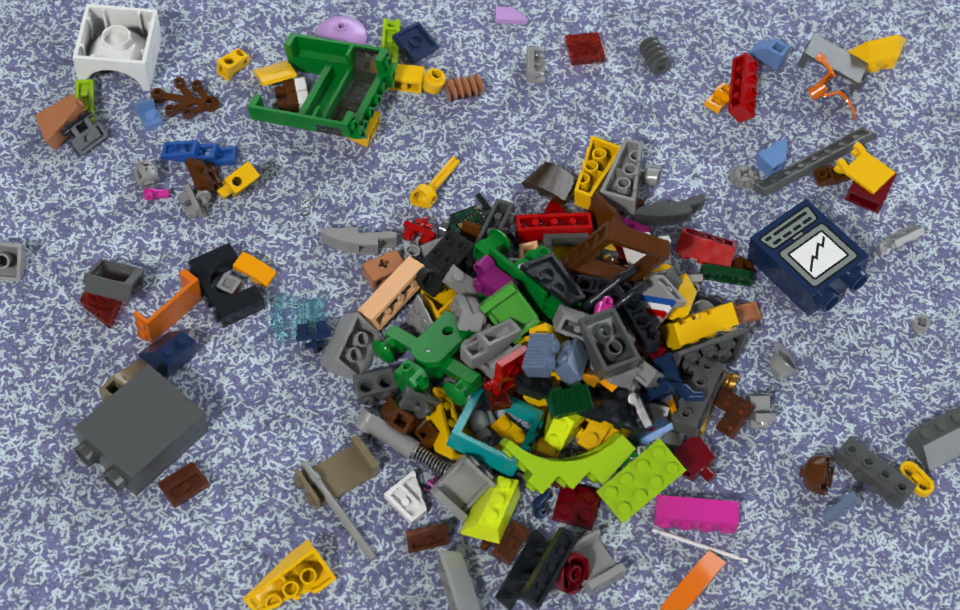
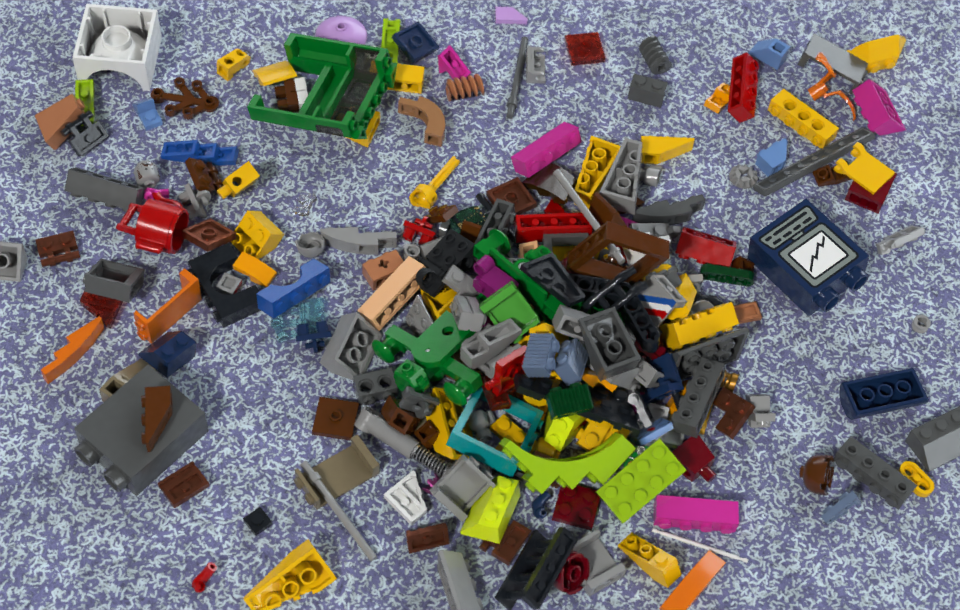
yellow head [422,68,446,95] -> none
dark pink arm [594,296,613,314] -> none
dark blue arm [677,383,705,401] -> none
light grey piece [769,341,800,379] -> none
none -> copper plate [35,230,80,267]
none -> orange slope [40,316,104,384]
none -> dark grey brick [64,167,145,212]
none -> red piece [116,191,189,254]
none -> reddish brown slope [141,386,173,452]
none -> copper plate [182,218,236,252]
none -> red arm [192,562,217,593]
none -> yellow slope [231,210,285,259]
none -> black plate [243,507,273,536]
none -> blue arch [256,258,331,318]
none -> light grey hair [295,232,326,258]
none -> reddish brown plate [312,397,359,441]
none -> medium nougat arch [398,96,445,147]
none -> reddish brown plate [426,204,459,223]
none -> dark pink slope [438,45,471,80]
none -> copper plate [486,177,537,215]
none -> dark grey bar [506,37,528,119]
none -> dark pink brick [511,122,582,178]
none -> light grey bar [553,169,626,265]
none -> yellow slope [617,532,682,588]
none -> dark grey brick [627,74,668,108]
none -> light grey hinge [629,223,681,240]
none -> yellow slope [640,136,695,164]
none -> yellow brick [768,89,839,149]
none -> dark blue brick [839,368,929,420]
none -> dark pink slope [852,79,906,136]

